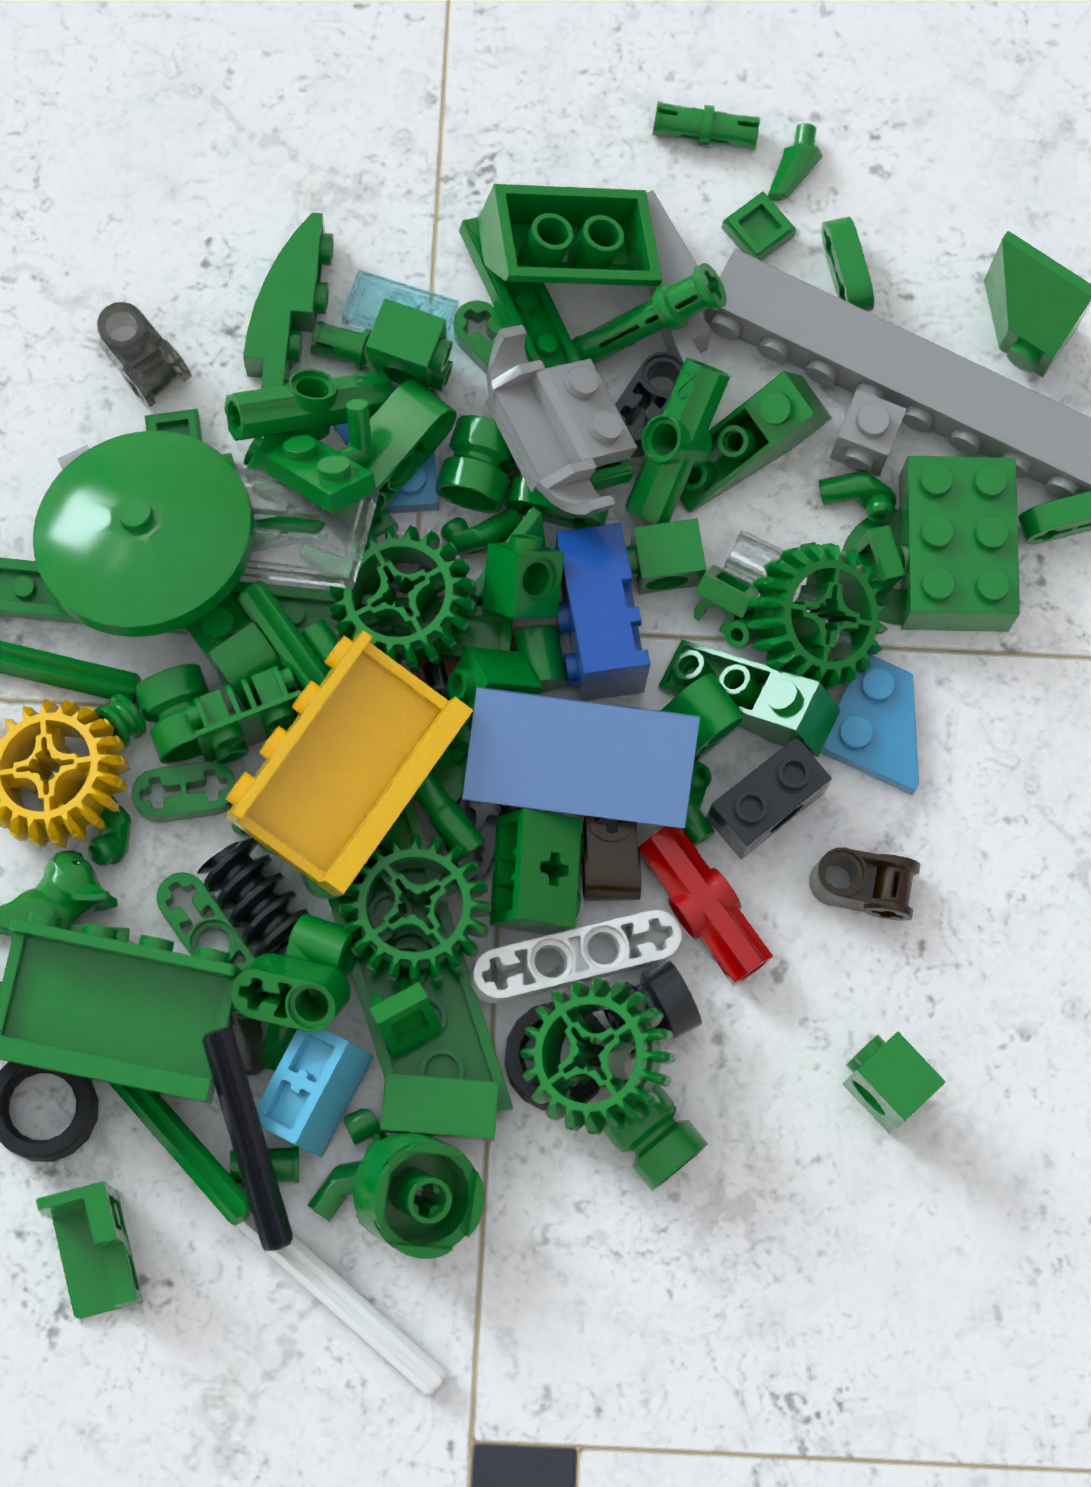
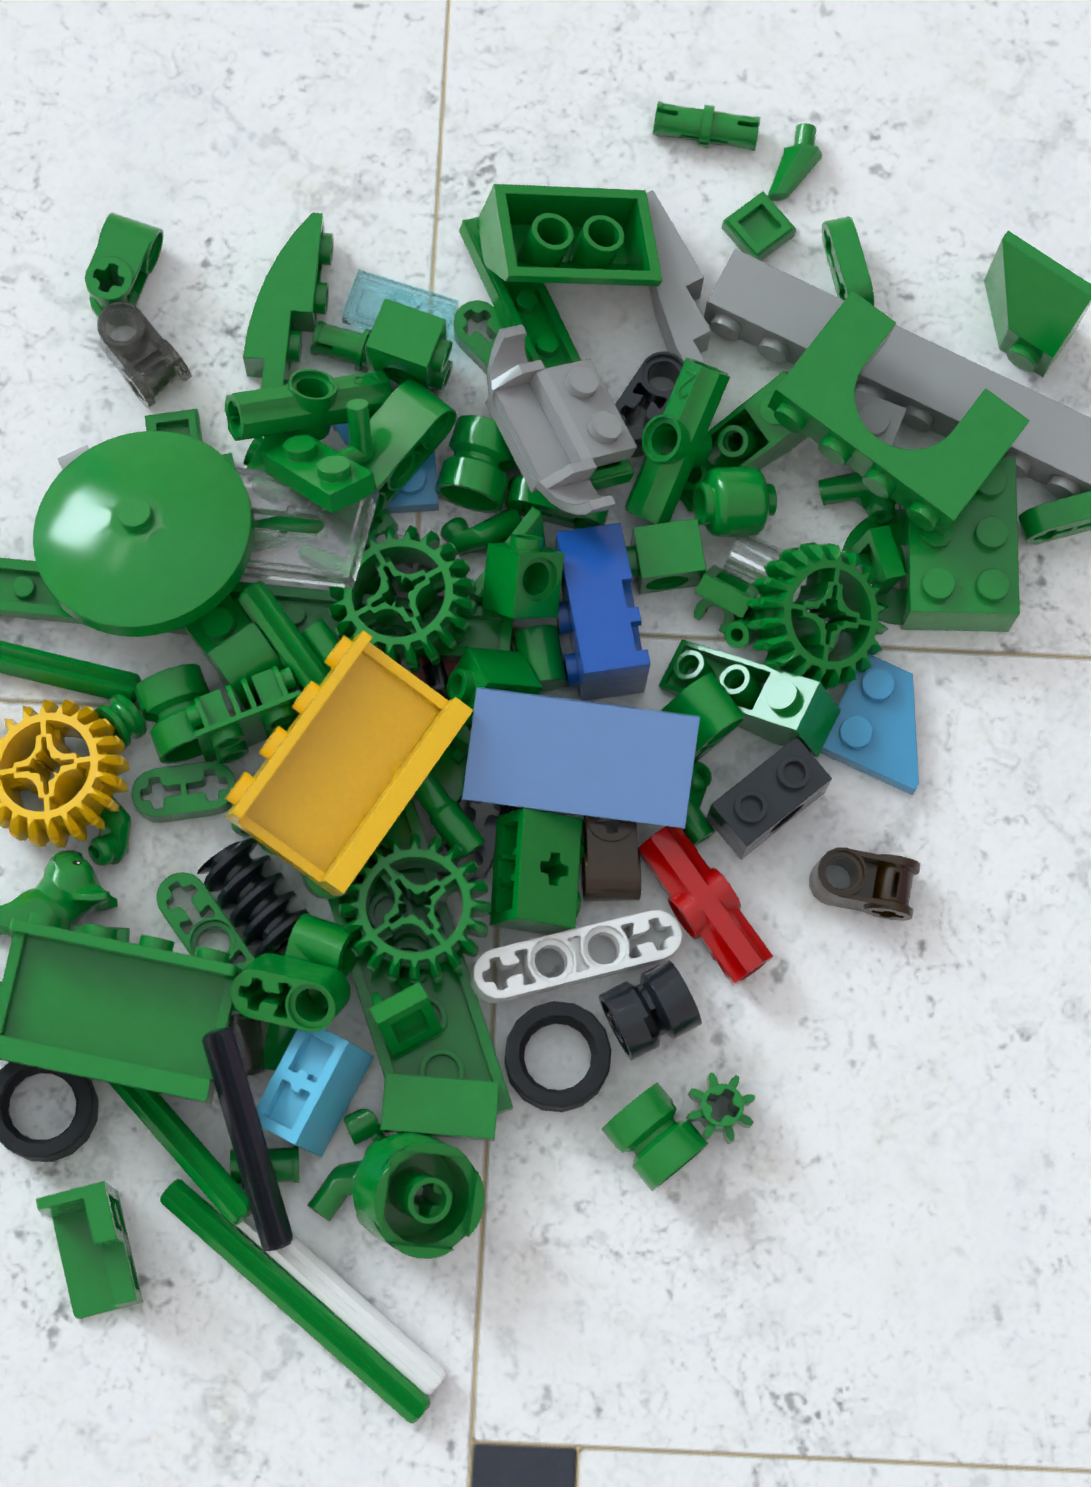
green gear [520,978,676,1135] -> none
green pin [572,263,727,364] -> none
green brick [843,1031,946,1133] -> none
none -> green piece [84,213,164,322]
none -> green axle [160,1179,431,1423]
none -> green gear [686,1073,756,1144]
none -> green head [693,466,777,538]
none -> green arch [768,290,1030,536]

